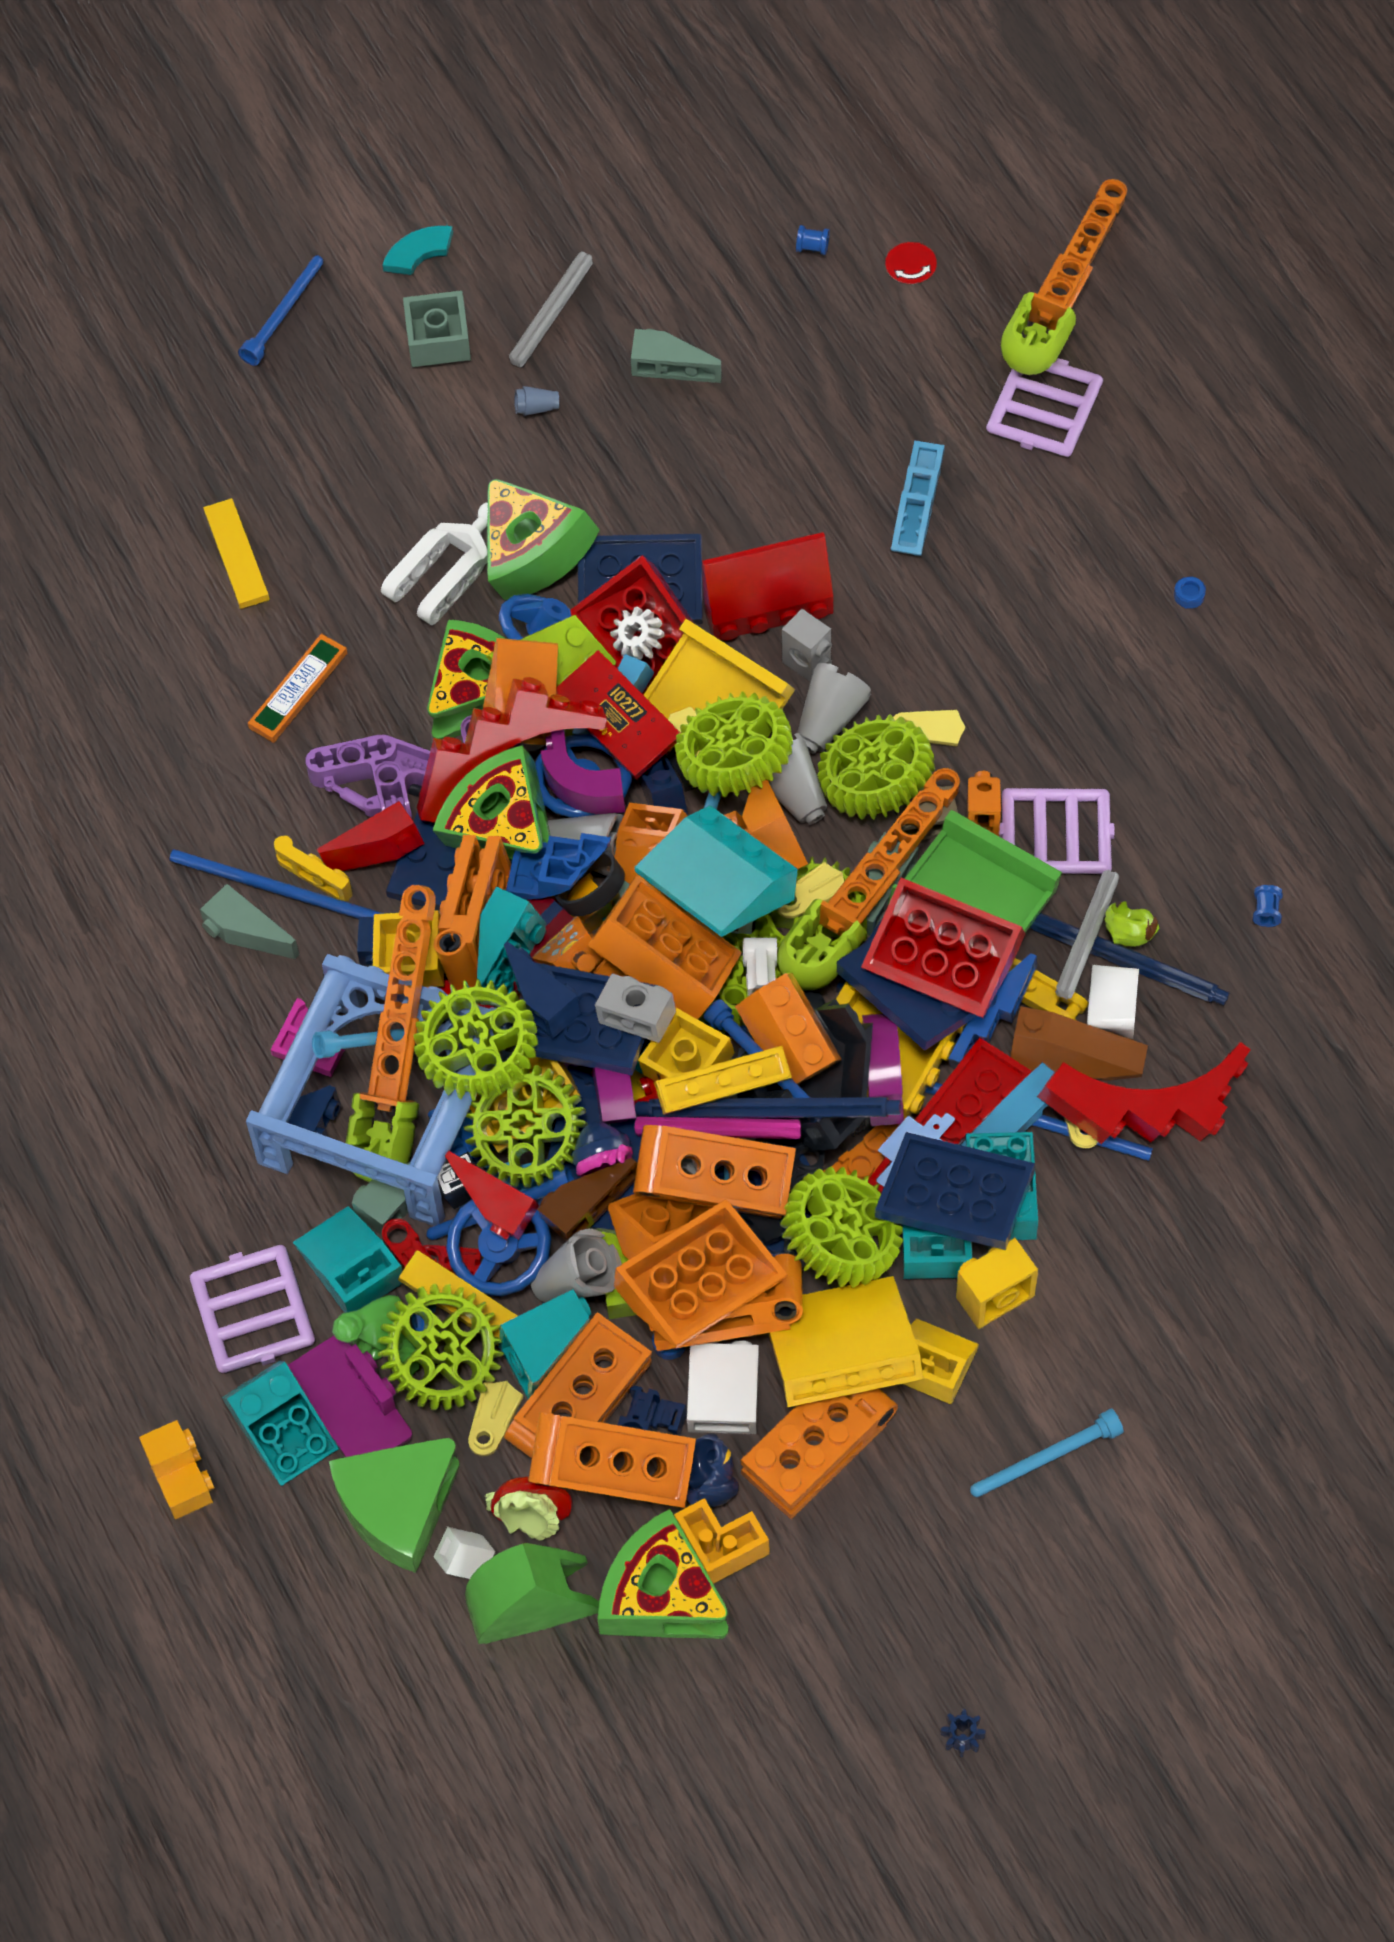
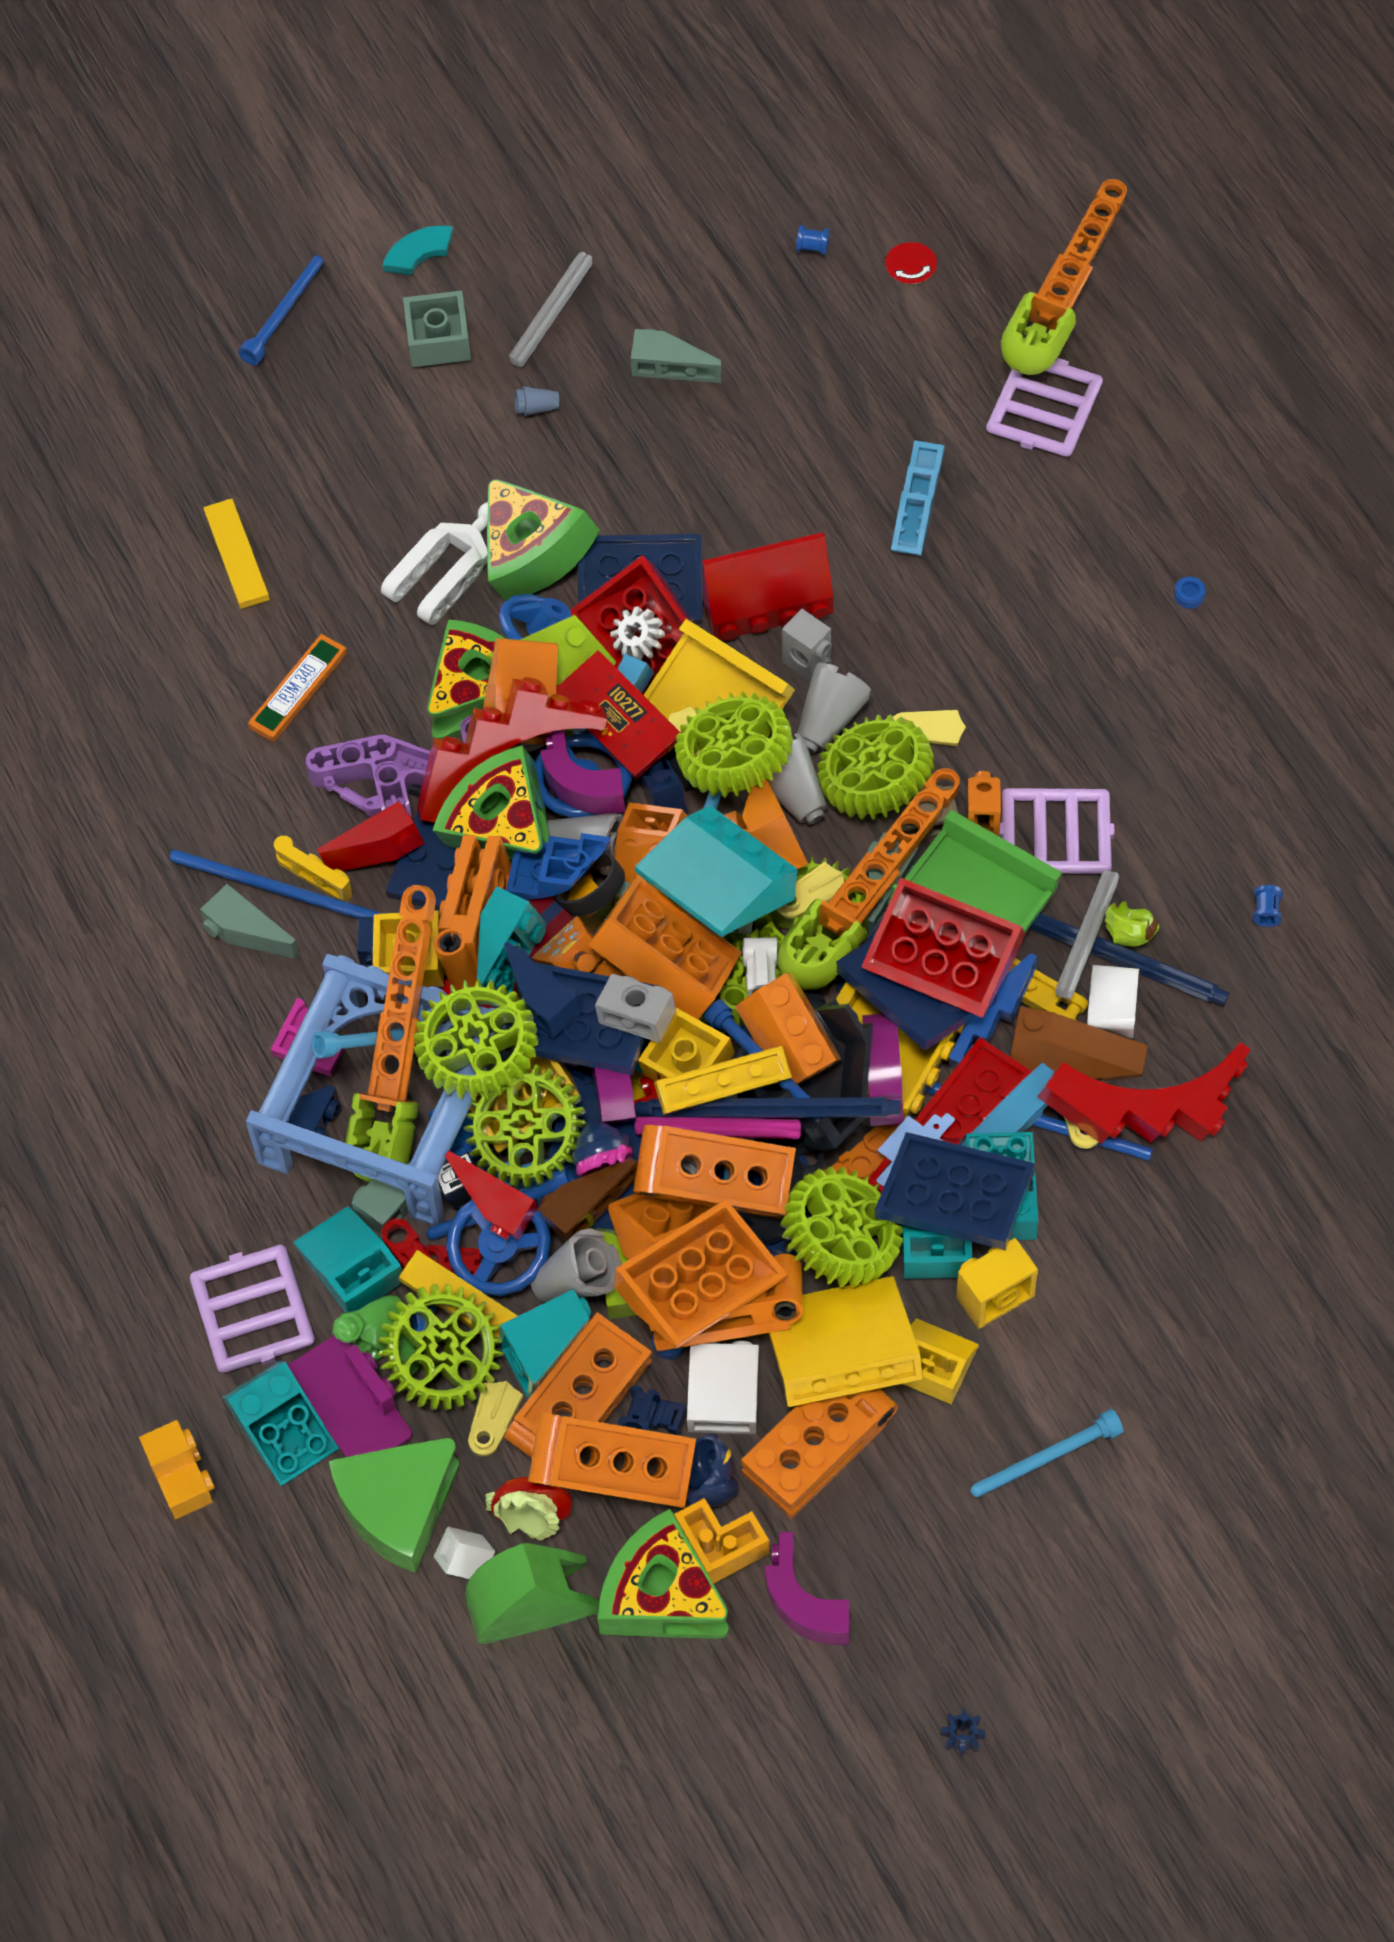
none -> magenta arch [765,1532,849,1645]

